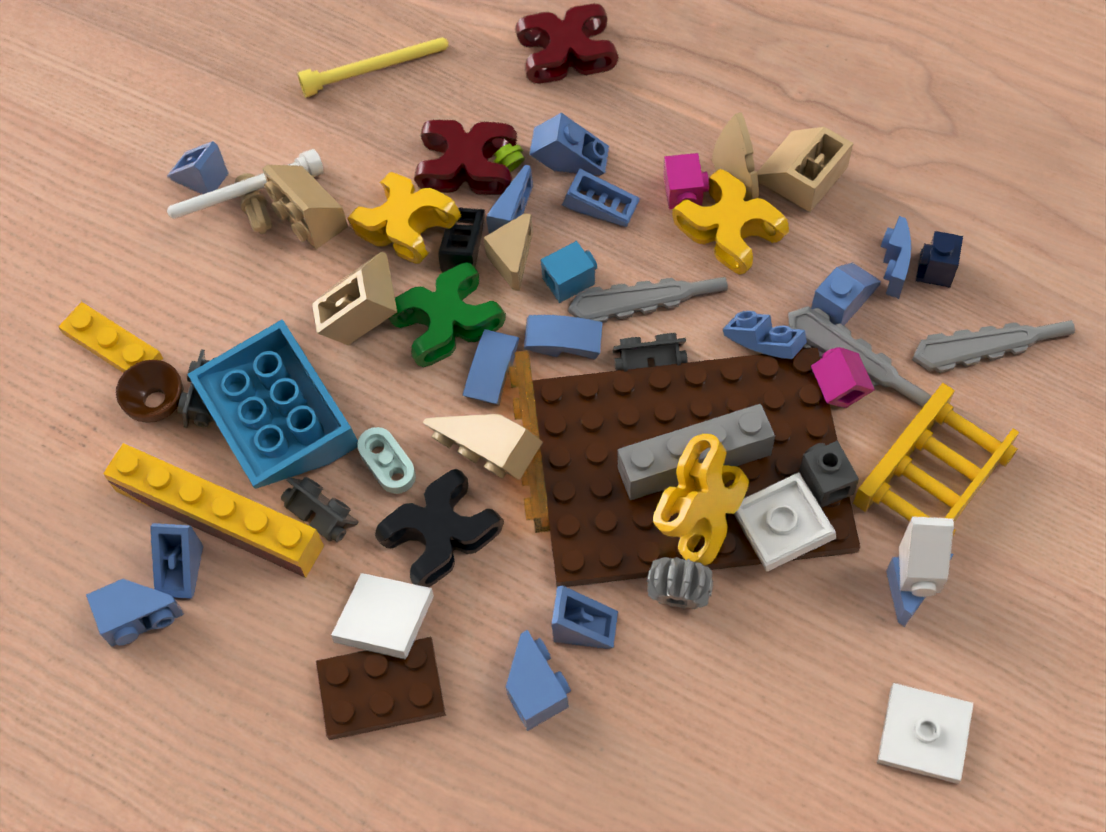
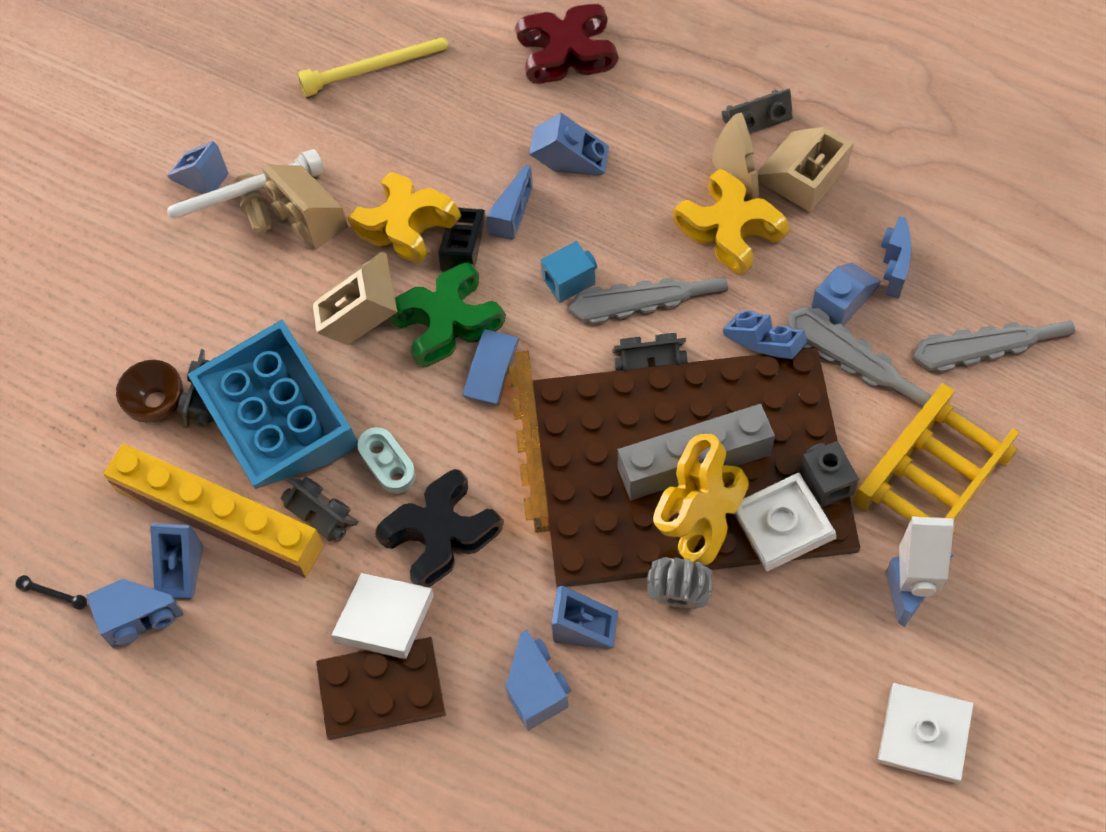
yellow plate [58,301,163,373] -> none
dark red piece [414,120,517,195] -> none
slope [423,414,543,480] -> none
tan slope [484,213,533,291] -> none
lime plate [494,144,525,172] -> none
medium blue slope [524,315,603,359] -> none
medium blue slope [562,169,640,227] -> none
dark pink brick [664,153,709,209] -> none
dark pink brick [811,347,875,408] -> none
dark blue brick [915,231,963,288] -> none
none -> black hinge [15,575,87,610]
none -> dark grey hinge [722,89,793,133]

